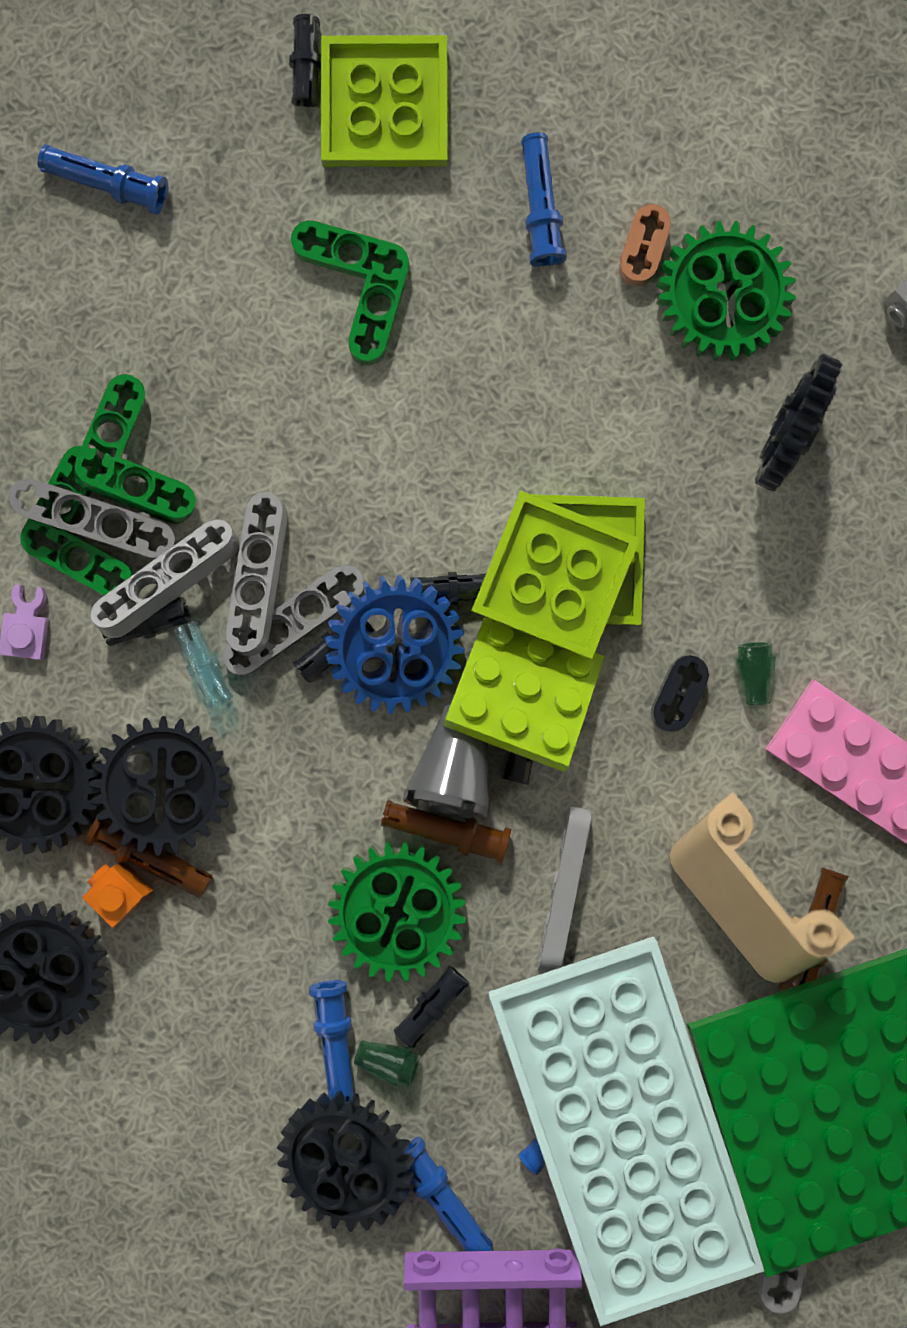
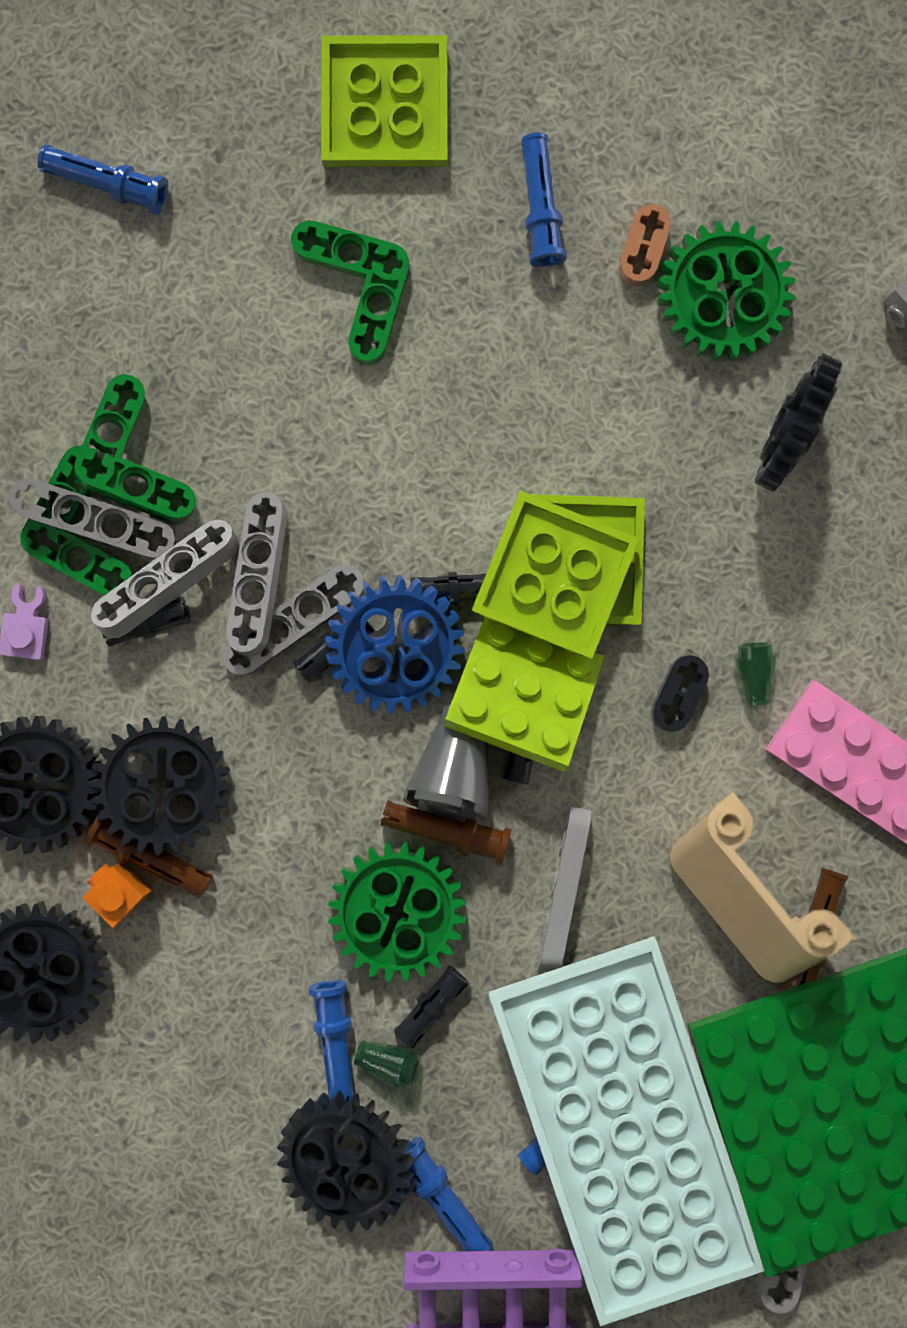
clear light blue pin [173,621,233,708] -> none
black pin [289,14,321,107] -> none

